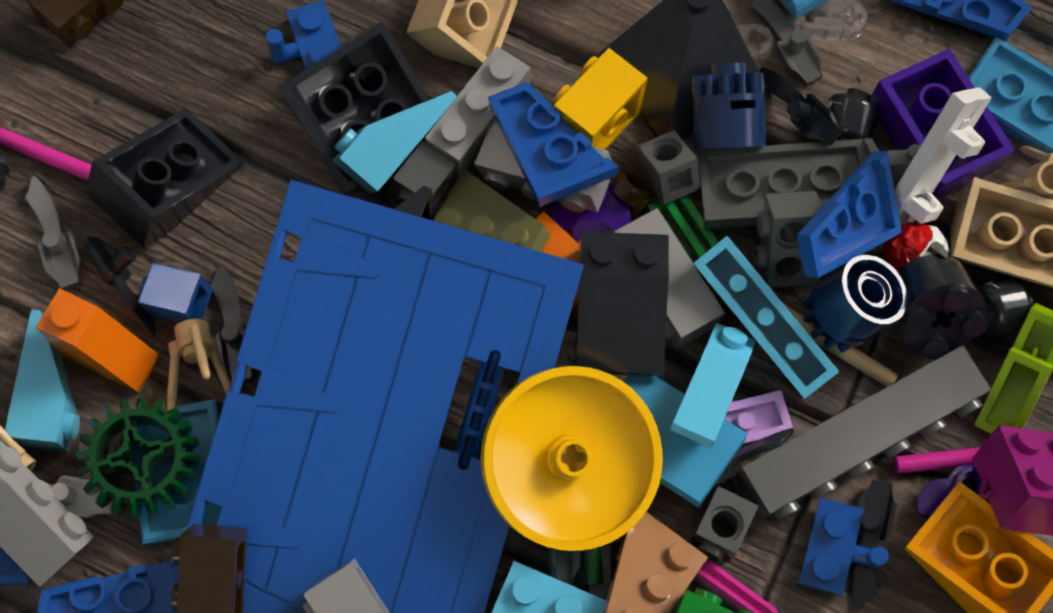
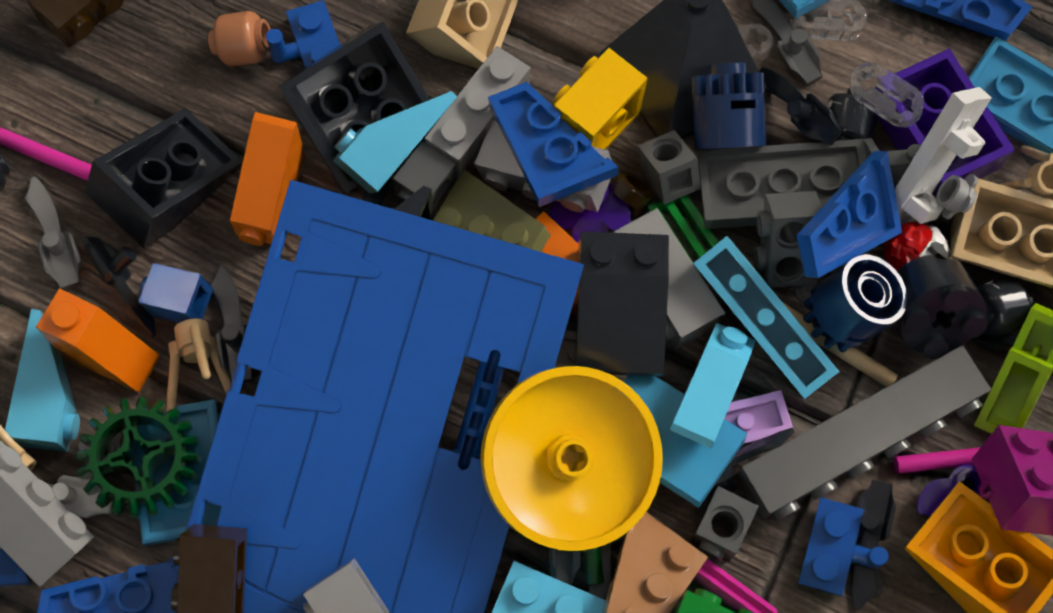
none -> nougat head [208,11,271,67]
none -> orange slope [230,112,306,246]
none -> clear beam [850,62,924,127]
none -> light grey plate [936,174,978,219]

